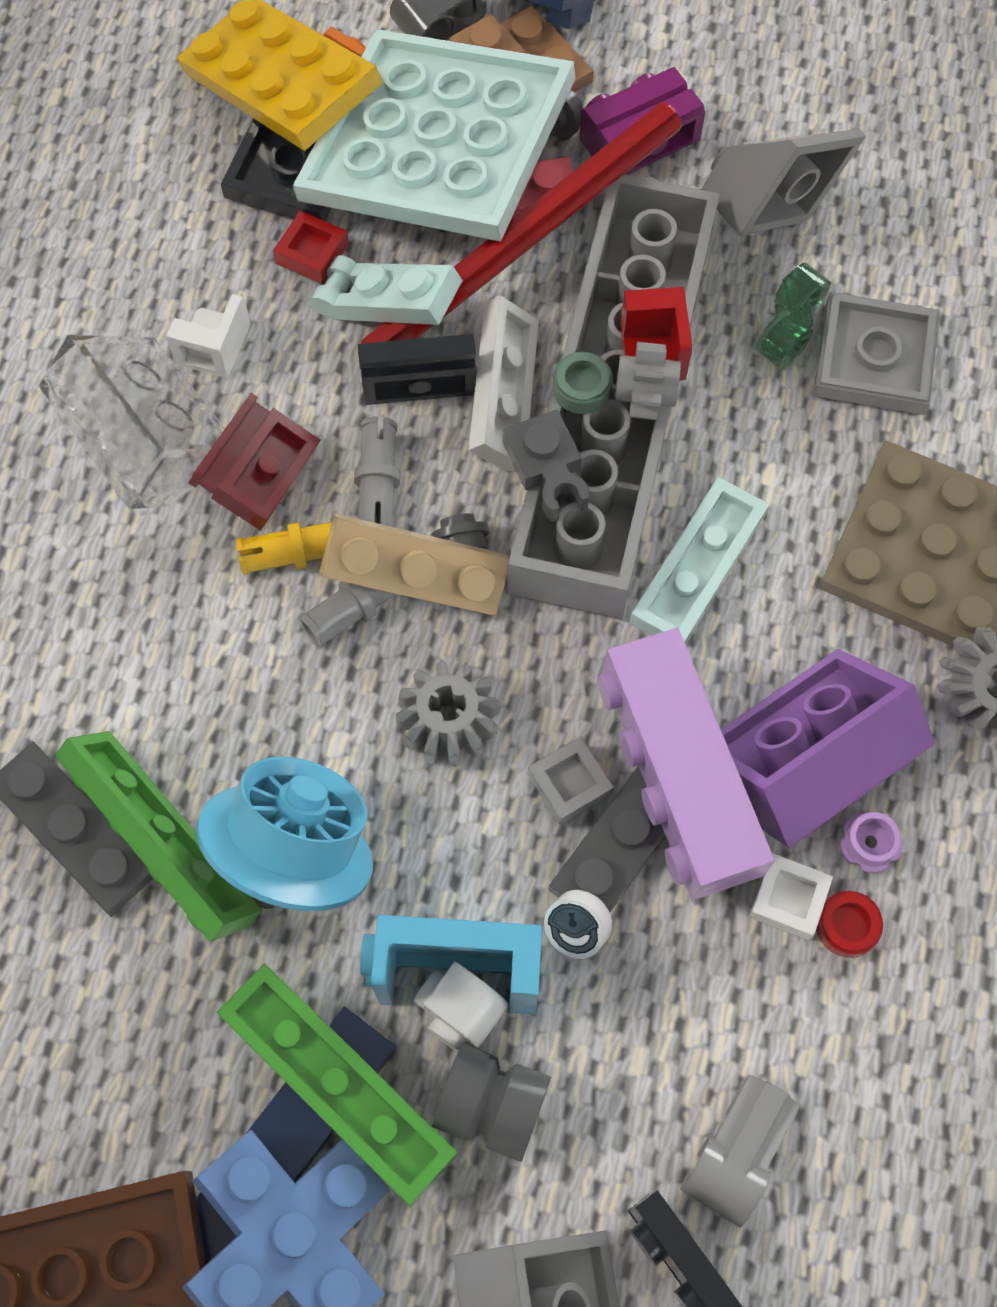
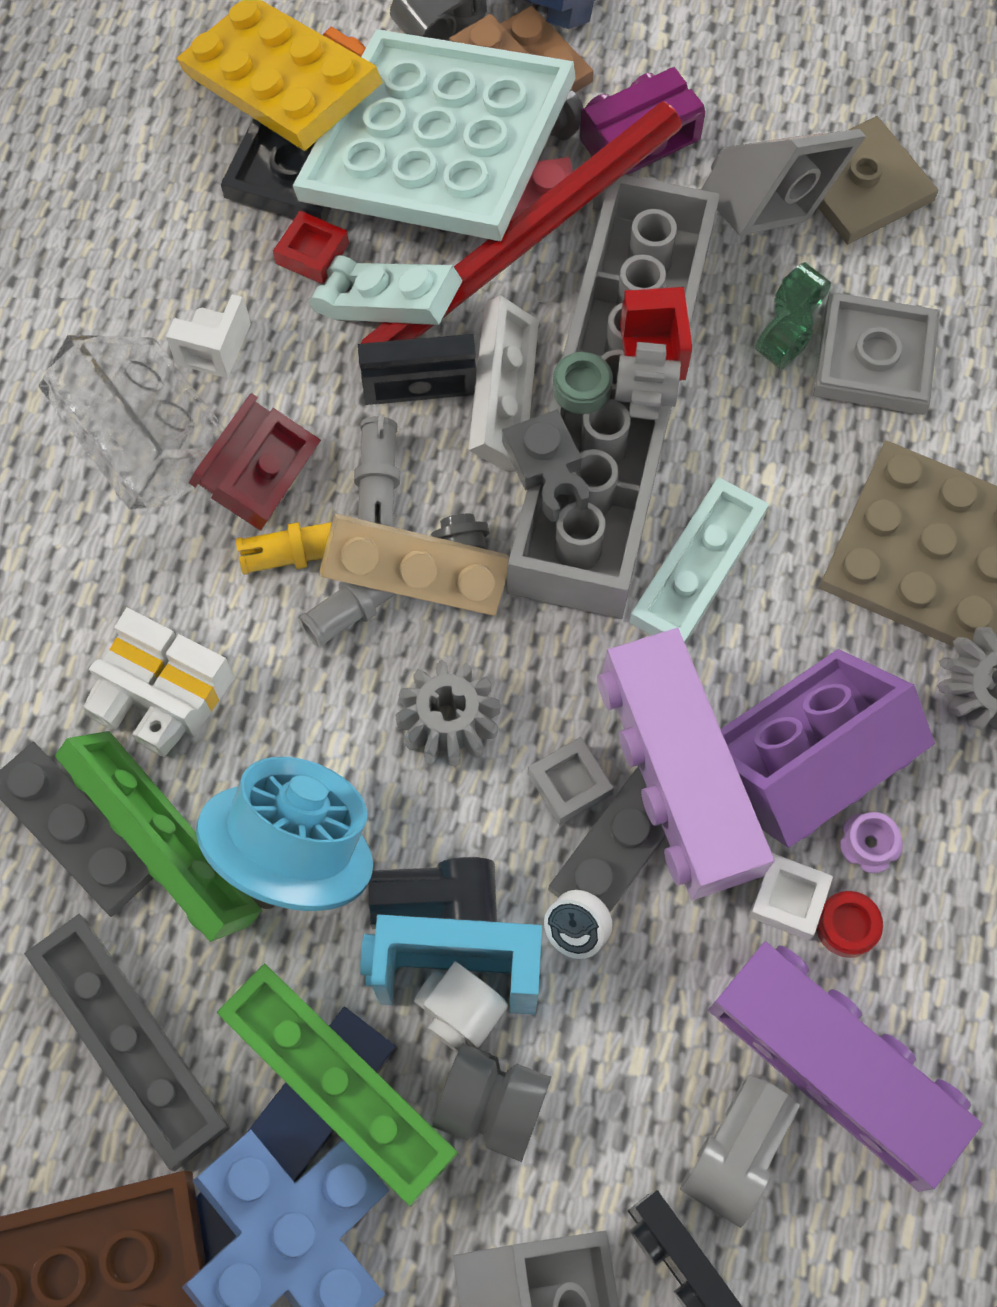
none -> dark grey plate [24,913,230,1172]
none -> white hips [83,607,235,757]
none -> black piece [368,857,497,929]
none -> medium lavender brick [708,941,983,1192]
none -> dark tan plate [818,115,939,245]

